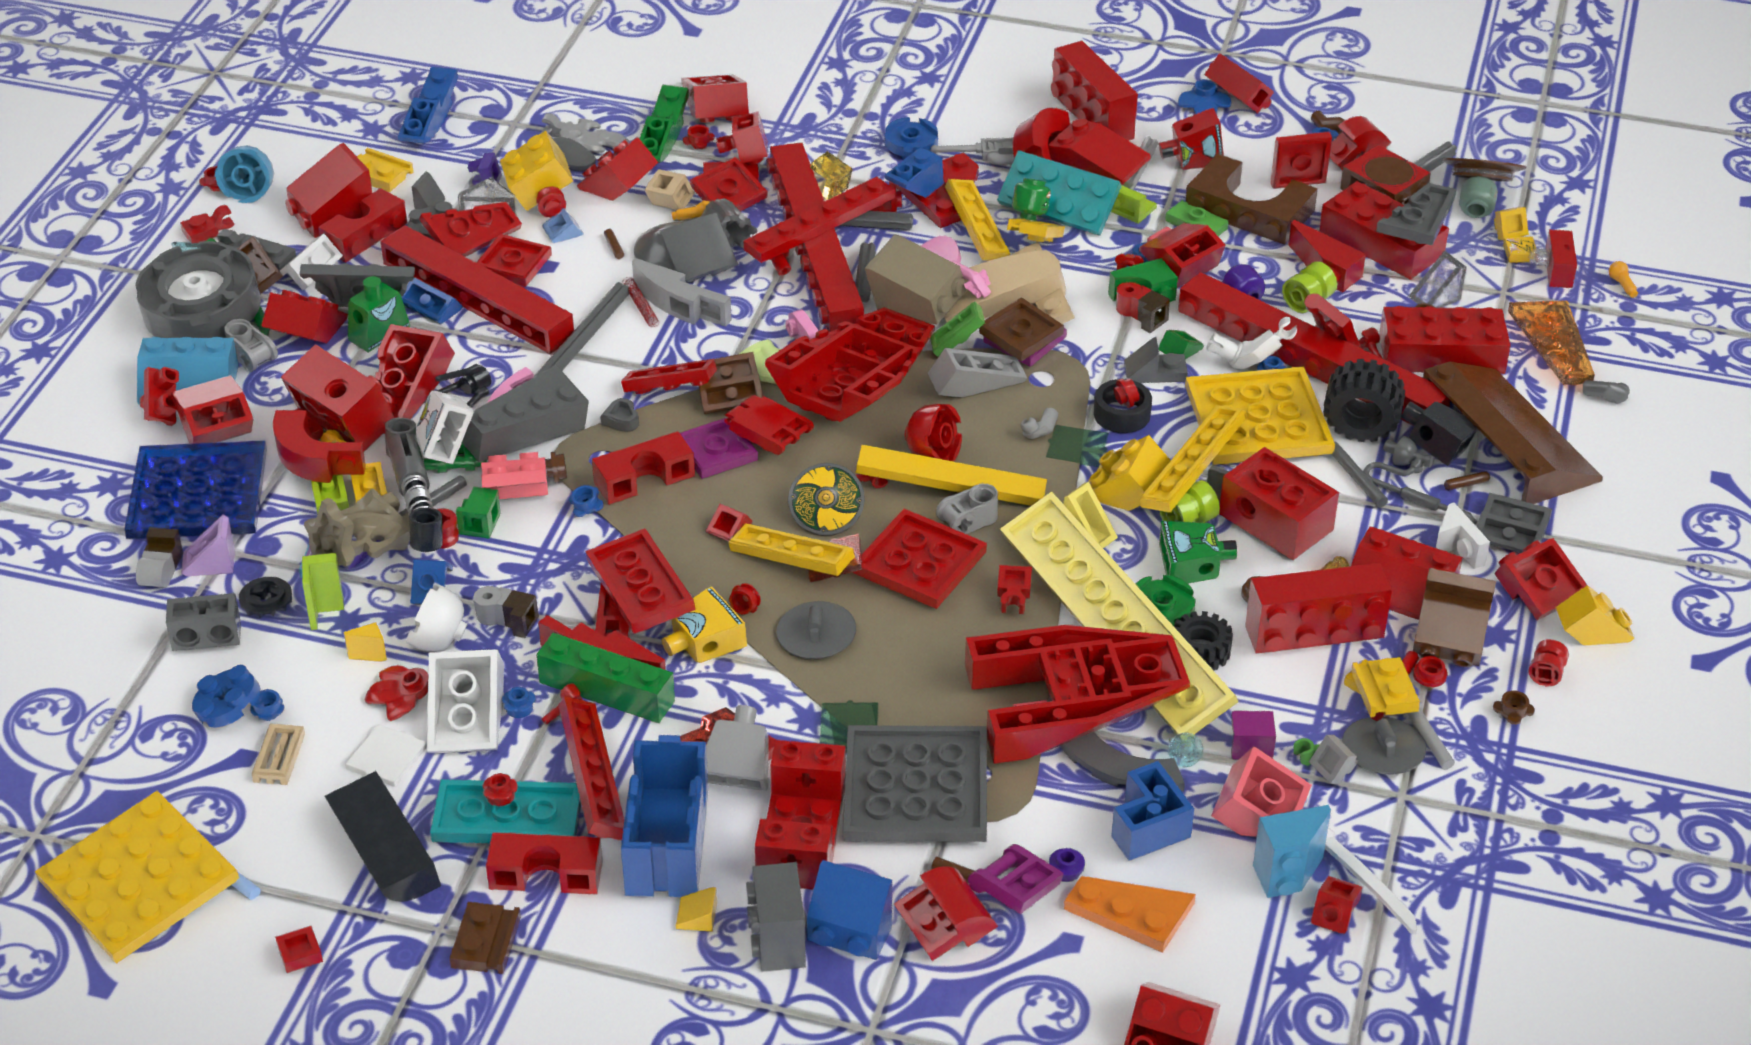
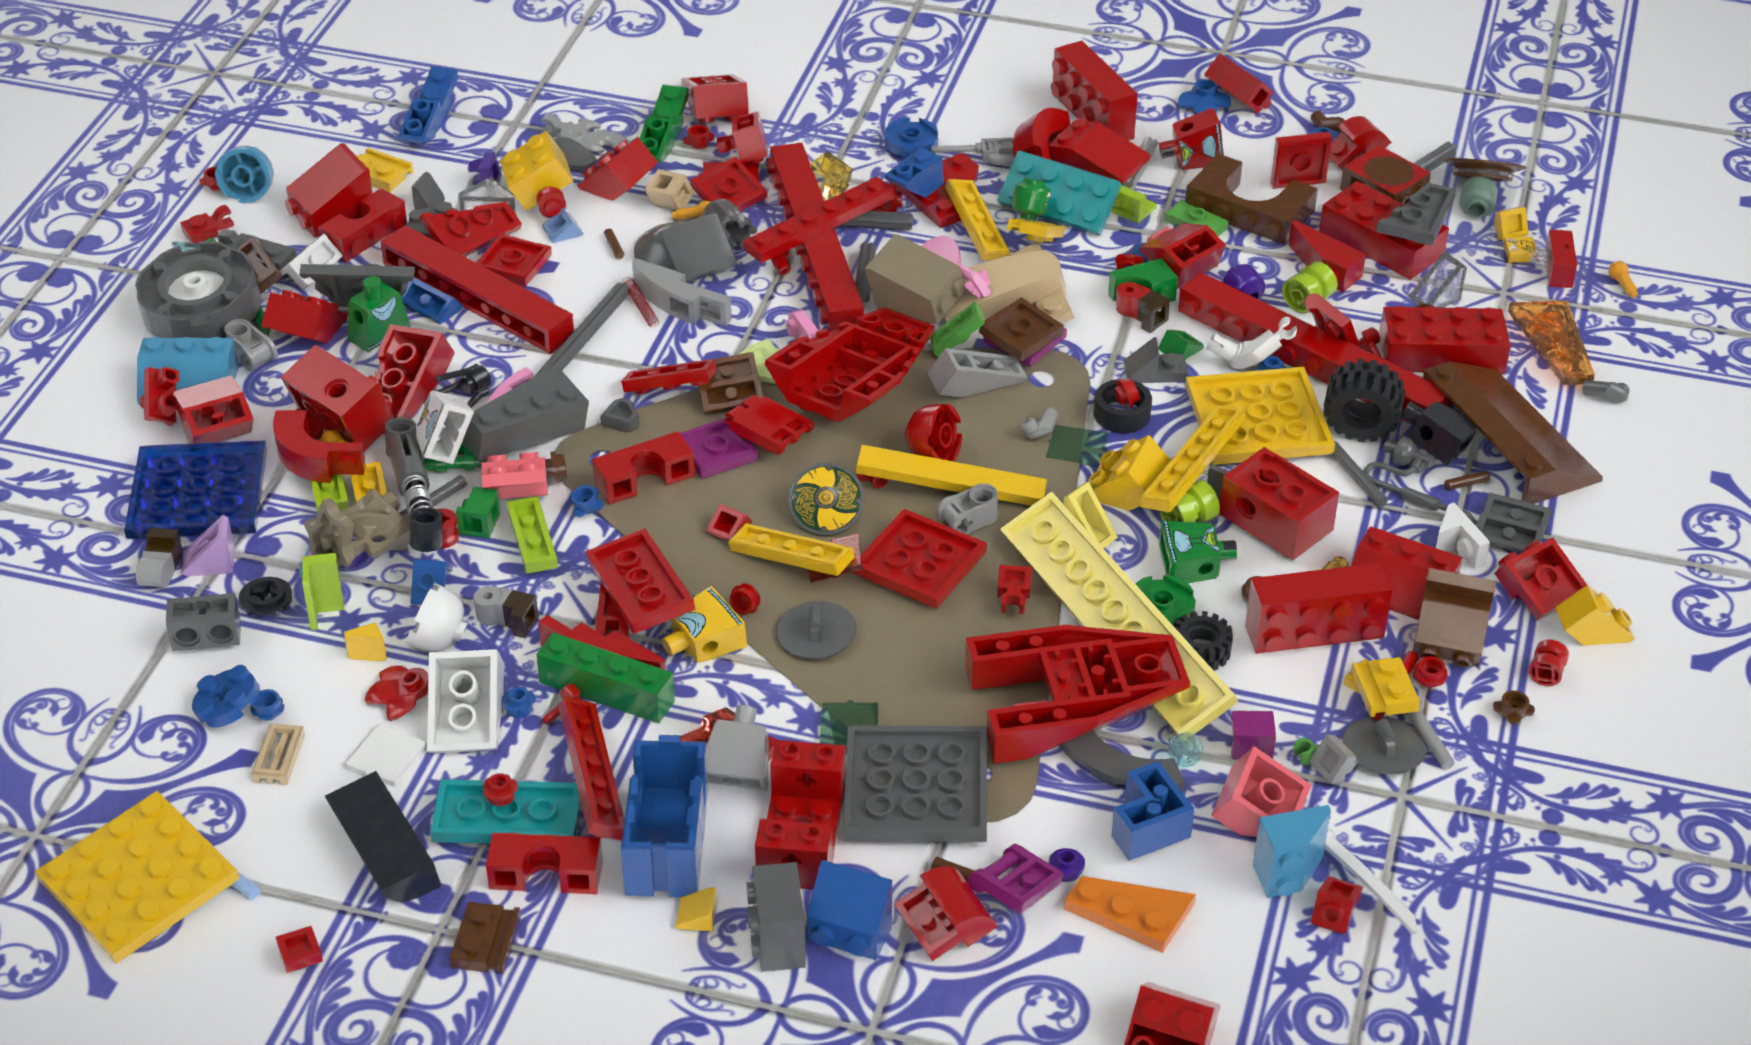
none -> lime plate [506,496,558,574]

